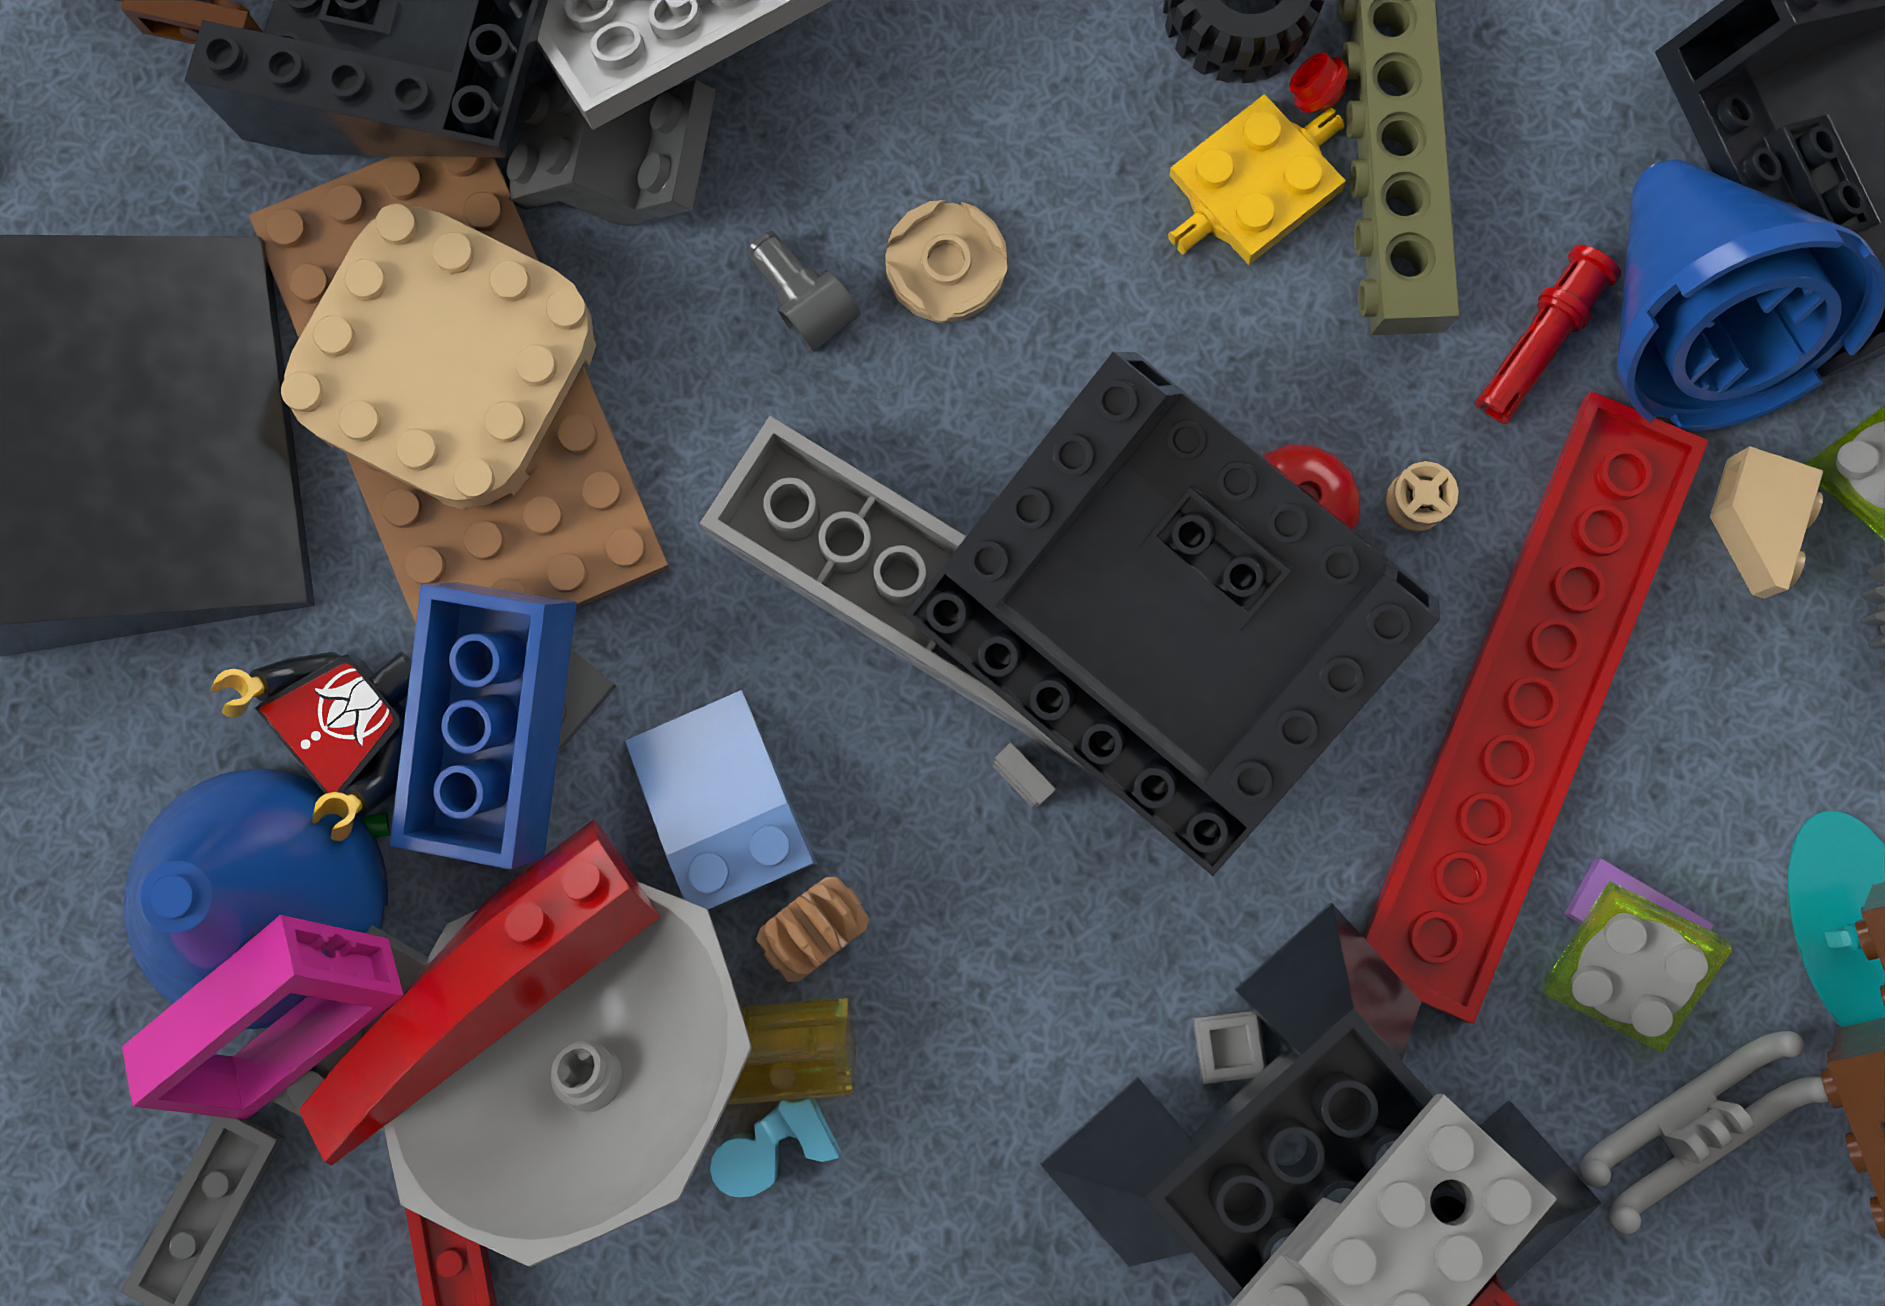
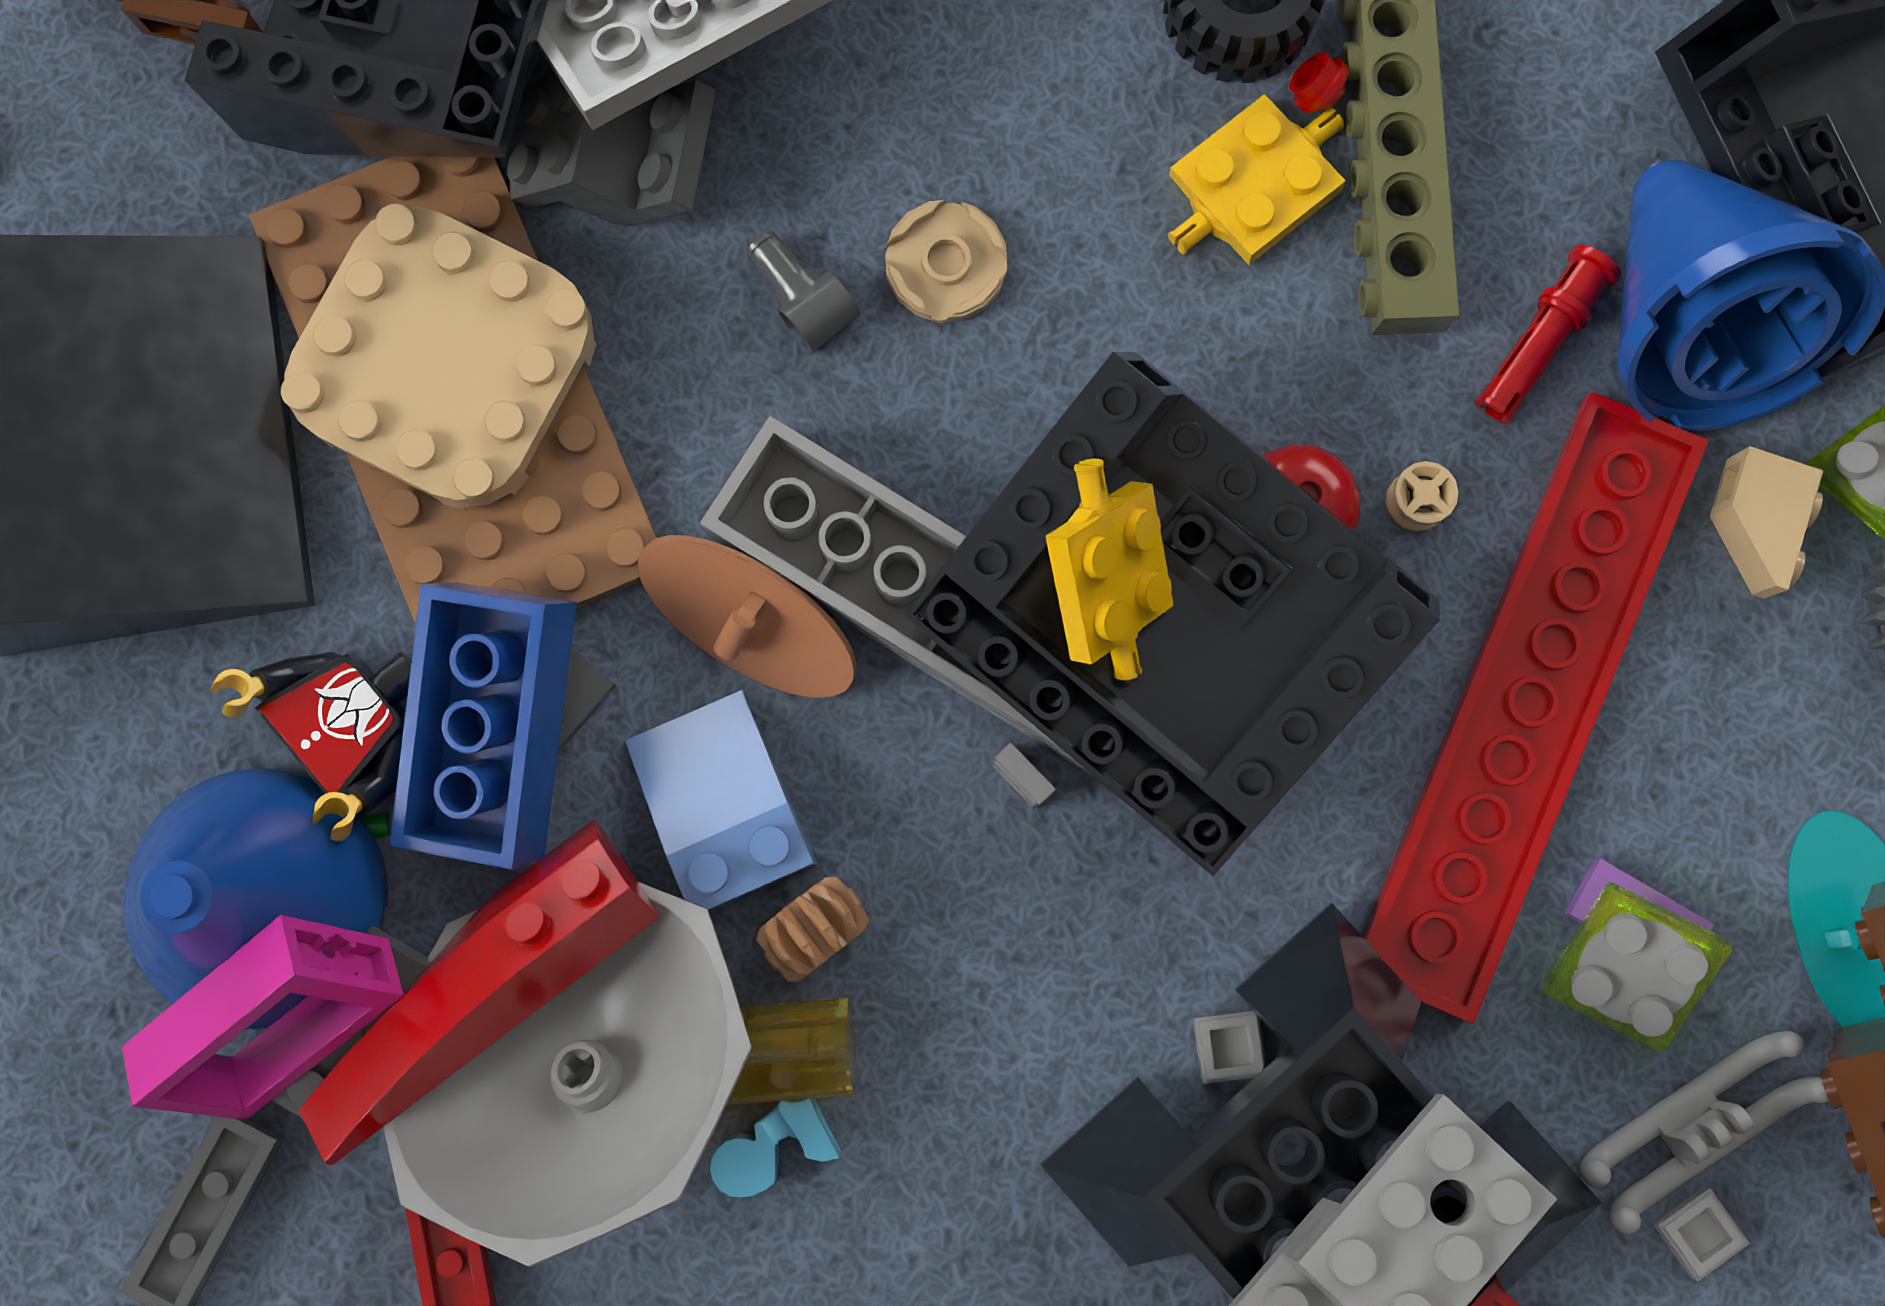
none -> nougat shield [638,535,857,698]
none -> yellow plate [1045,459,1174,680]
none -> light grey tile [1652,1186,1750,1282]

